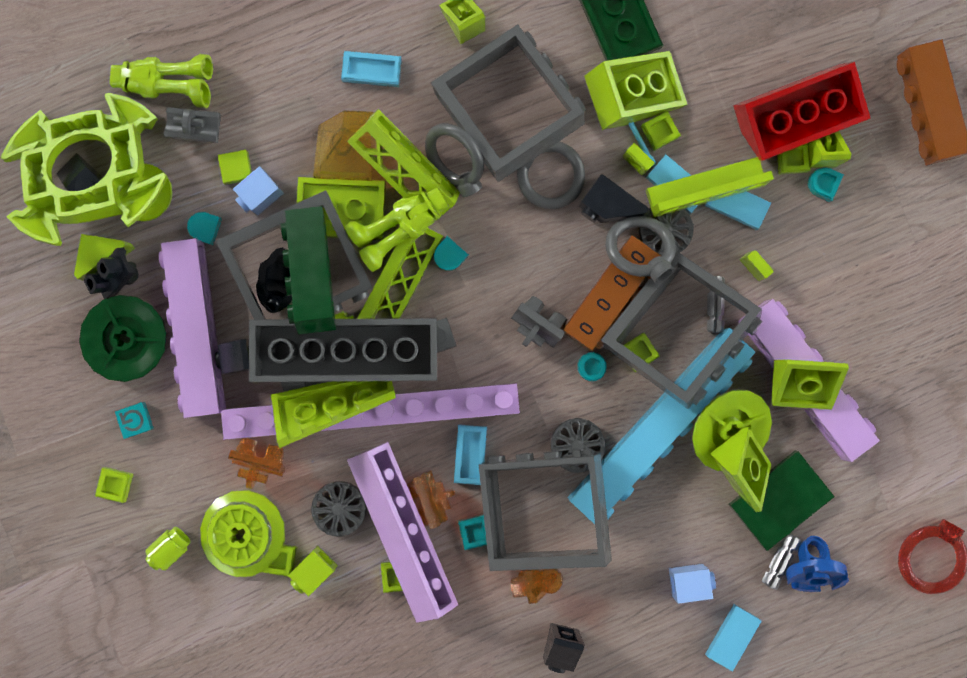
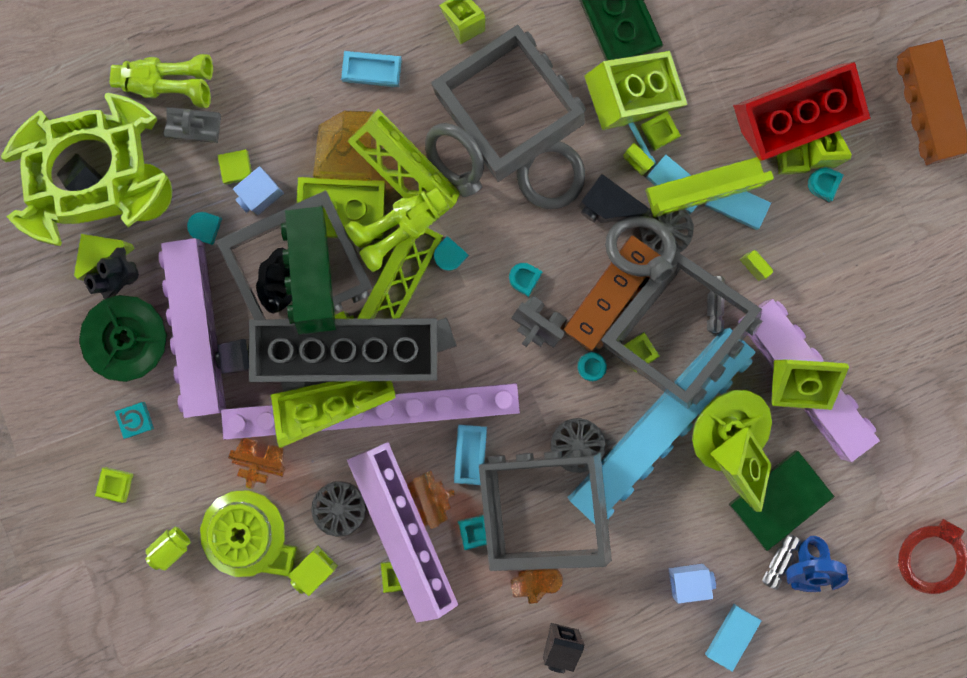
none -> teal tile [509,263,543,297]

